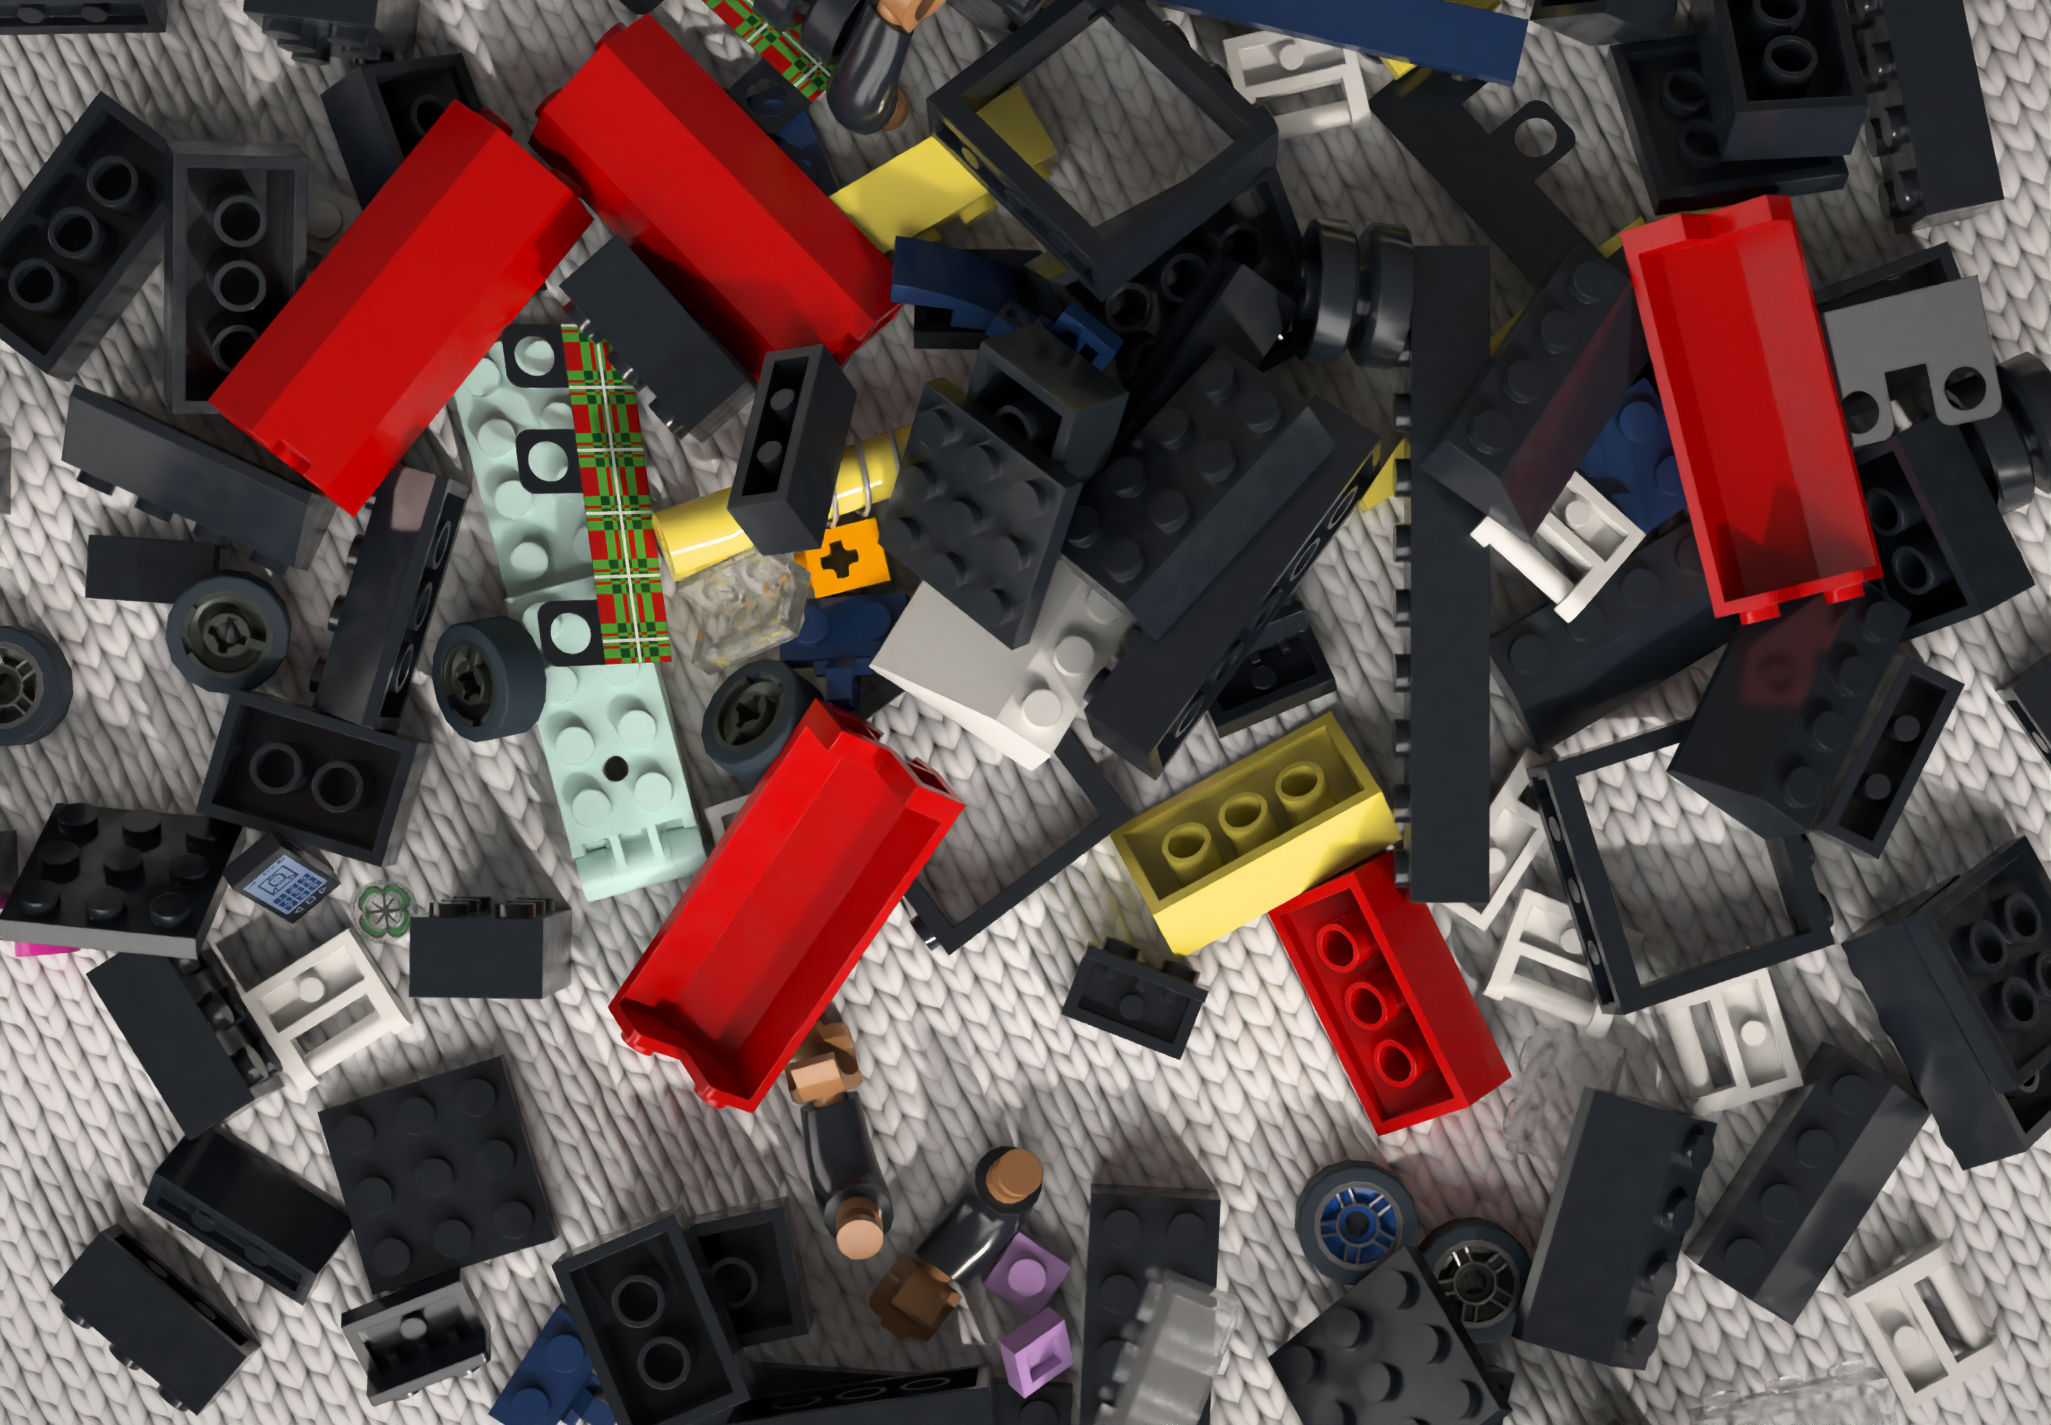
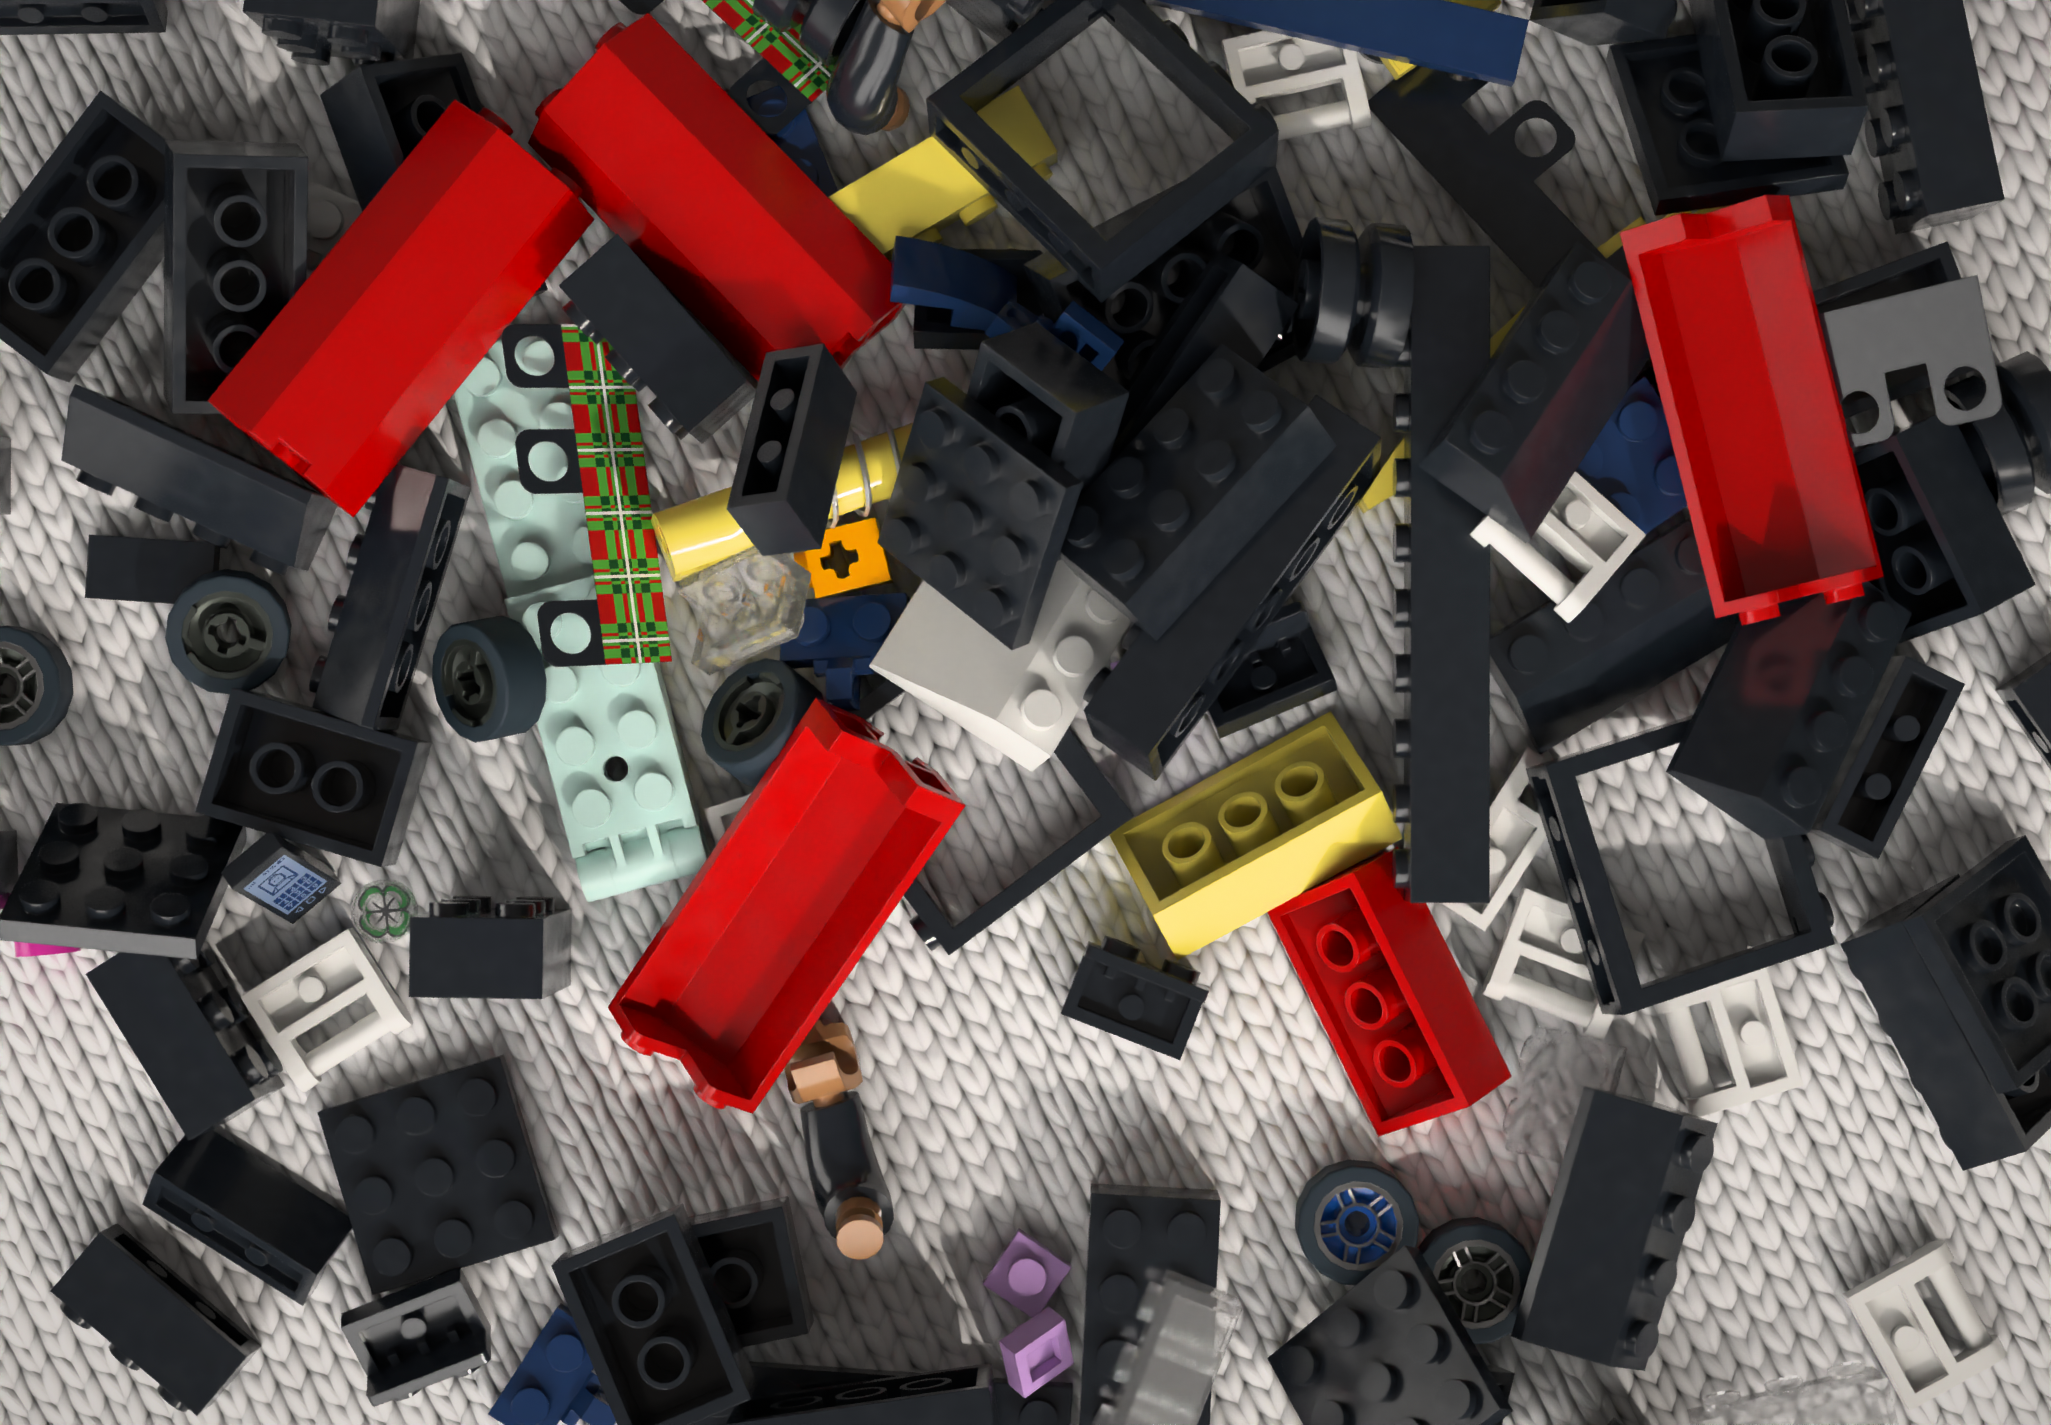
piece [869,1146,1043,1342] -> none
black slope [1684,1041,1931,1325] -> none

